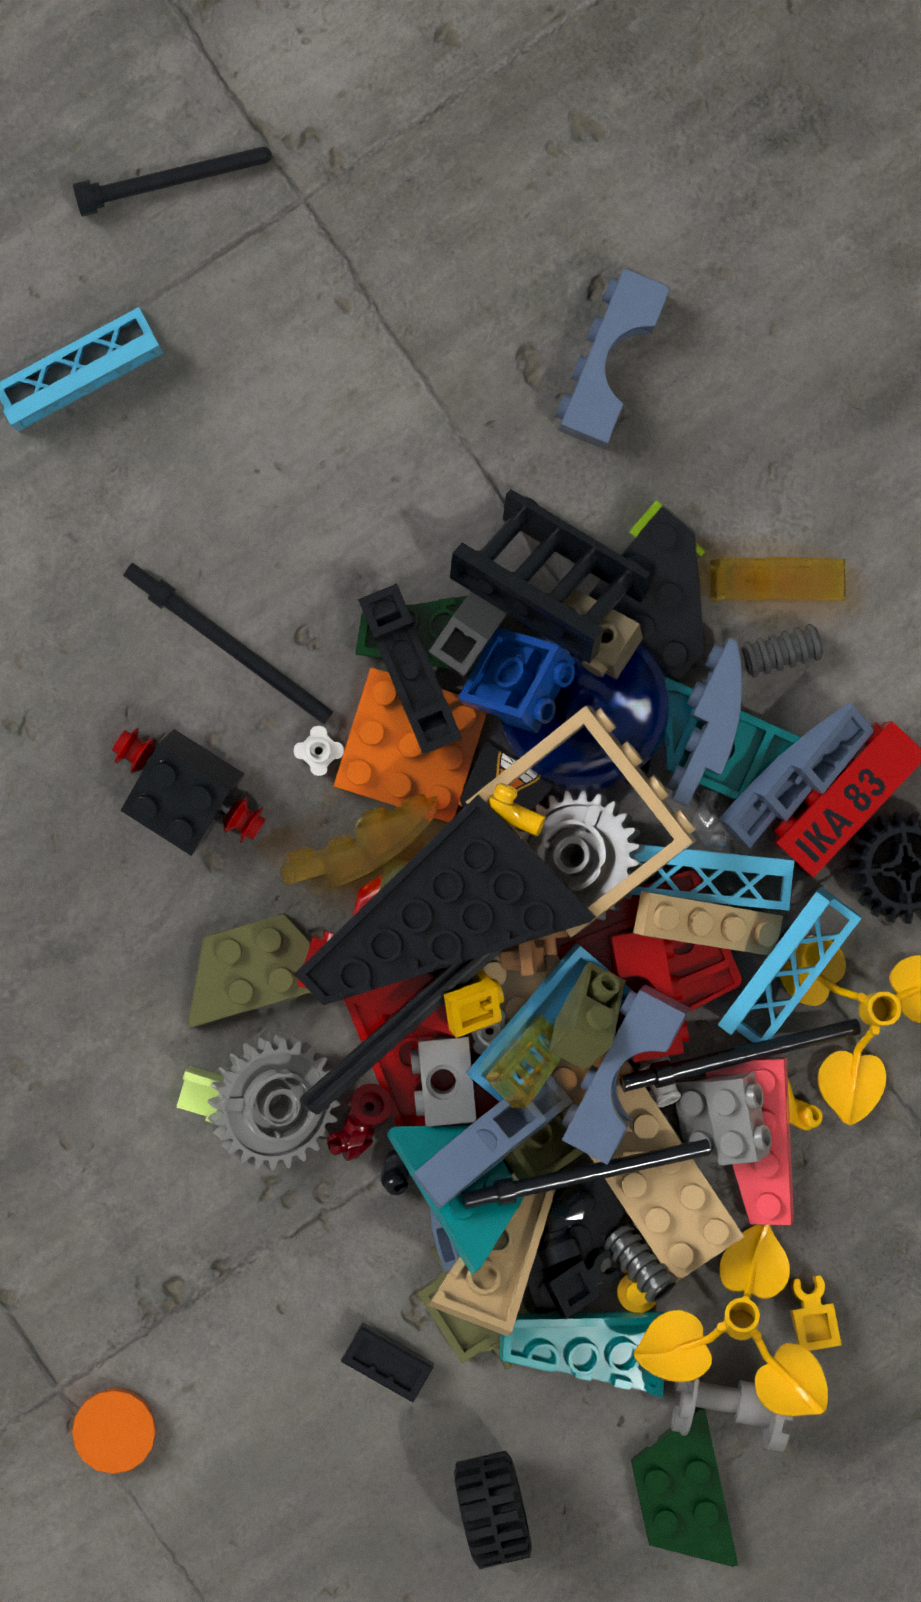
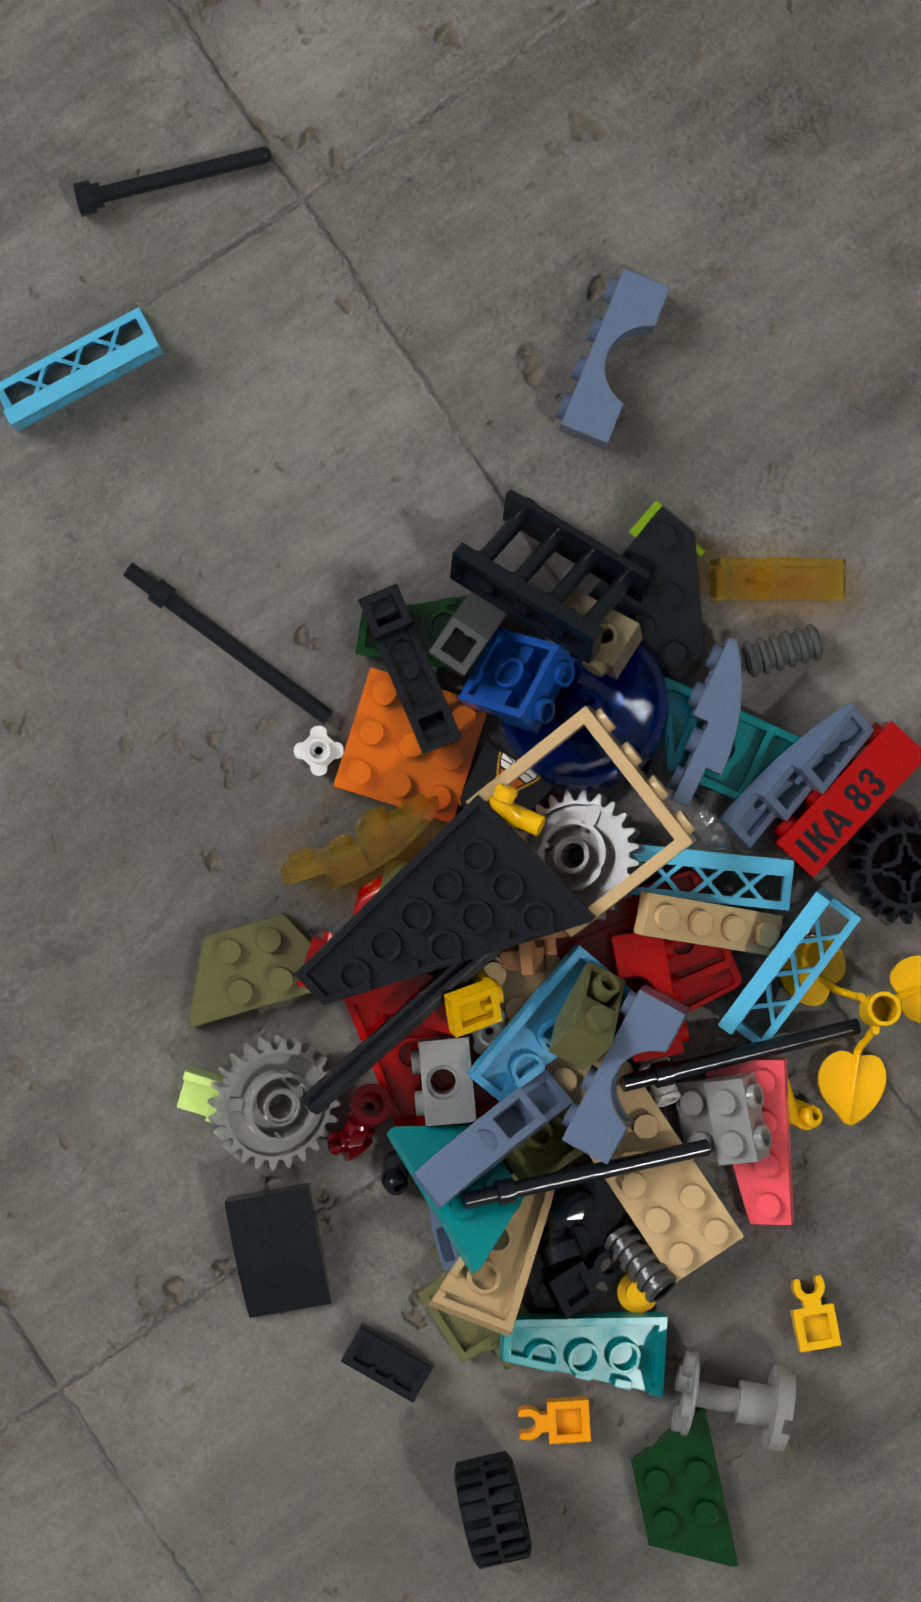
orange tile [72,1387,157,1474] -> none
black brick [112,727,267,856] -> none
clear yellow slope [485,1016,561,1108] -> none
yellow plant [634,1224,828,1417] -> none
none -> black slope [224,1183,332,1318]
none -> light orange plate [518,1396,591,1444]

